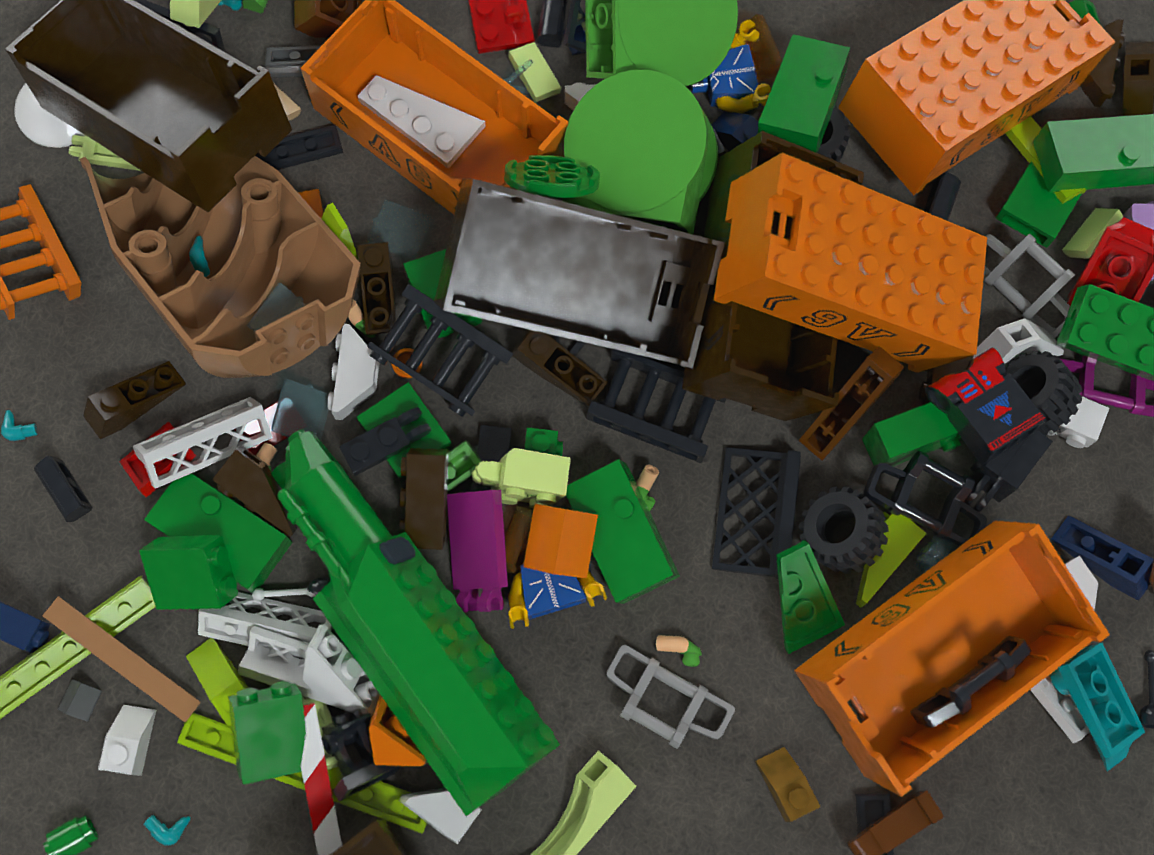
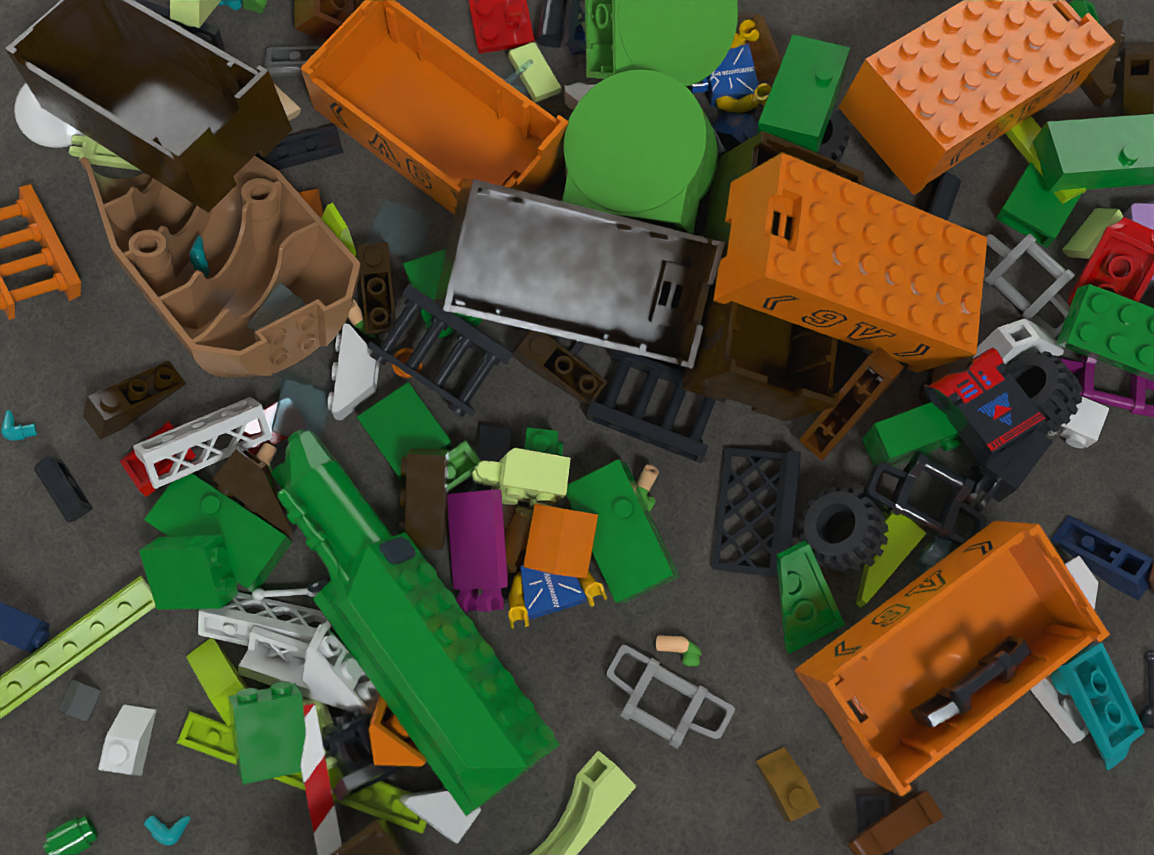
medium nougat sticker [42,596,201,723] -> none
black hinge [339,407,431,476] -> none
white wing [357,75,486,168] -> none
green tile [504,155,600,198] -> none

